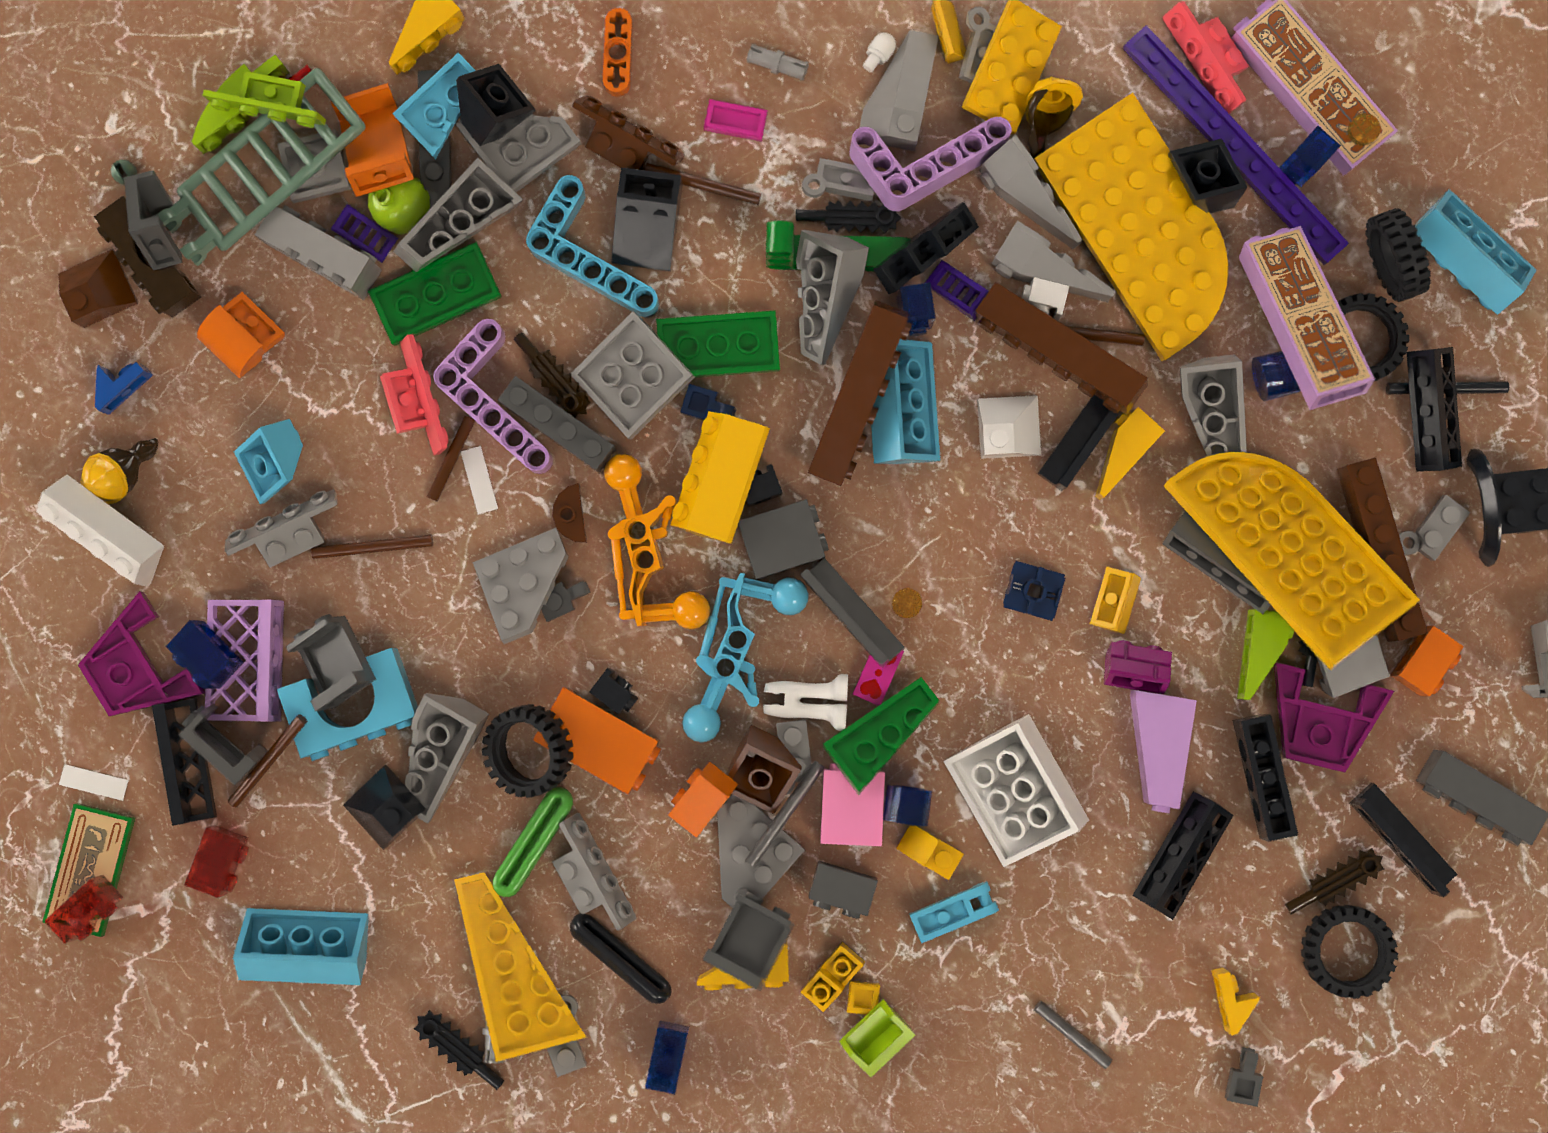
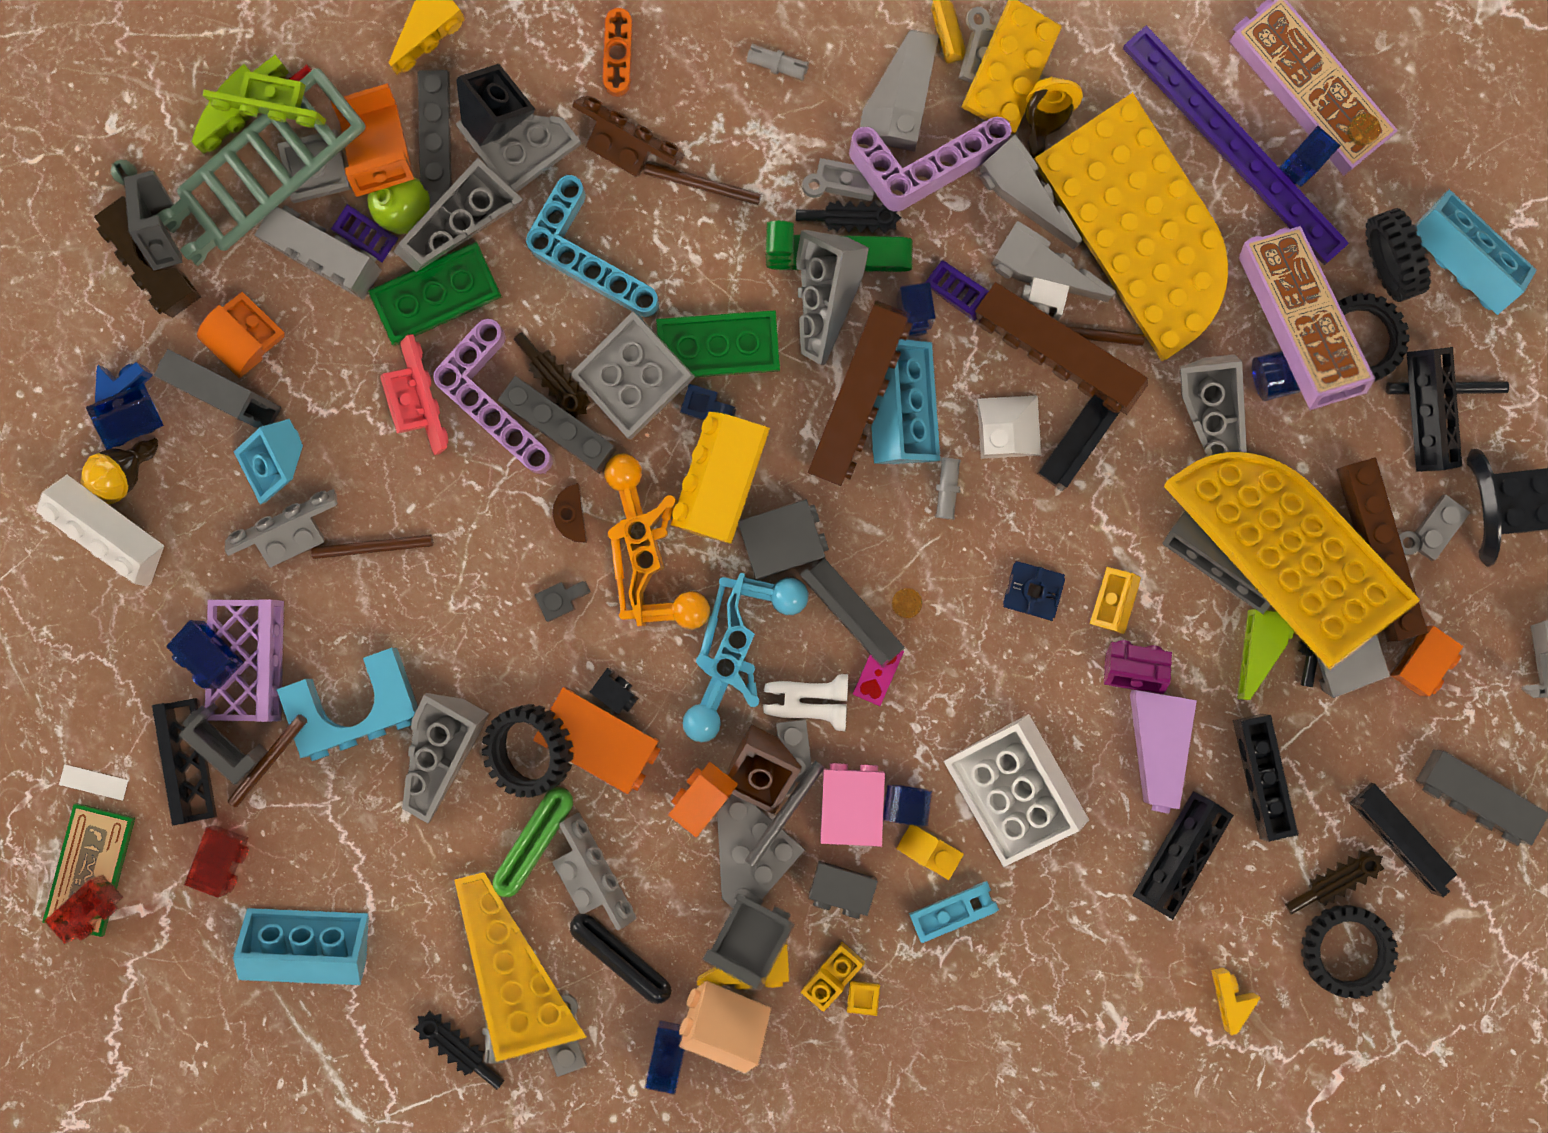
reddish brown slope [58,249,138,328] -> none
magenta wing [78,591,205,716] -> none
dark grey panel [286,614,376,711] -> none
black slope [343,765,426,850] -> none
medium azure wing [392,53,476,160] -> none
reddish brown bar [426,416,475,502] -> none
white sticker [461,446,498,514] -> none
light grey plate [473,528,568,644] -> none
black slope [611,167,683,272] -> none
dark pink tile [704,99,768,142] -> none
black brick [746,464,783,507] -> none
green wing [823,677,939,795] -> none
lime panel [839,999,915,1077] -> none
white cylinder [862,33,896,72] -> none
black slope [873,202,979,294] -> none
flat silver bar [1034,1001,1112,1069] -> none
yellow slope [1095,407,1165,500] -> none
coral bracket [1163,1,1249,114] -> none
black slope [1168,138,1248,214] -> none
dark grey plate [1225,1047,1263,1107] -> none
magenta wing [1274,663,1394,772] -> none
none -> clear blue brick [86,383,164,450]
none -> dark grey slope [154,349,282,429]
none -> light nougat brick [679,981,771,1073]
none -> light grey pin [935,458,961,519]

